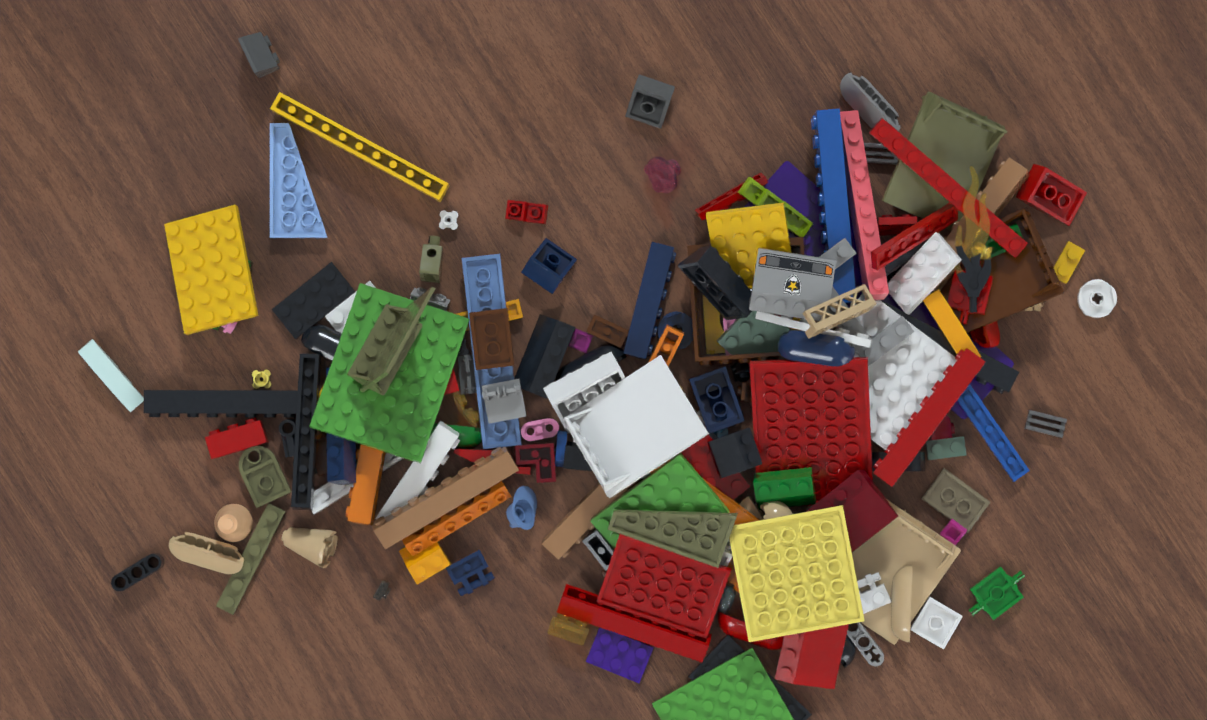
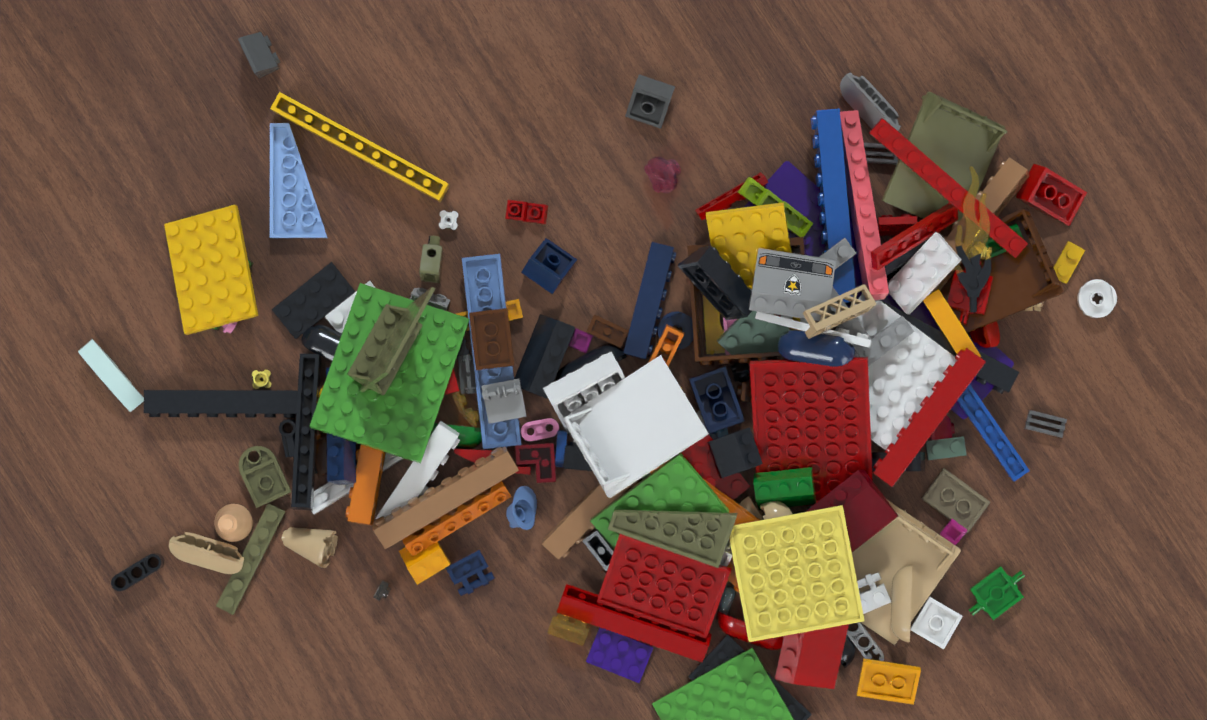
red brick [205,418,269,459] -> none
none -> light orange plate [856,658,921,705]

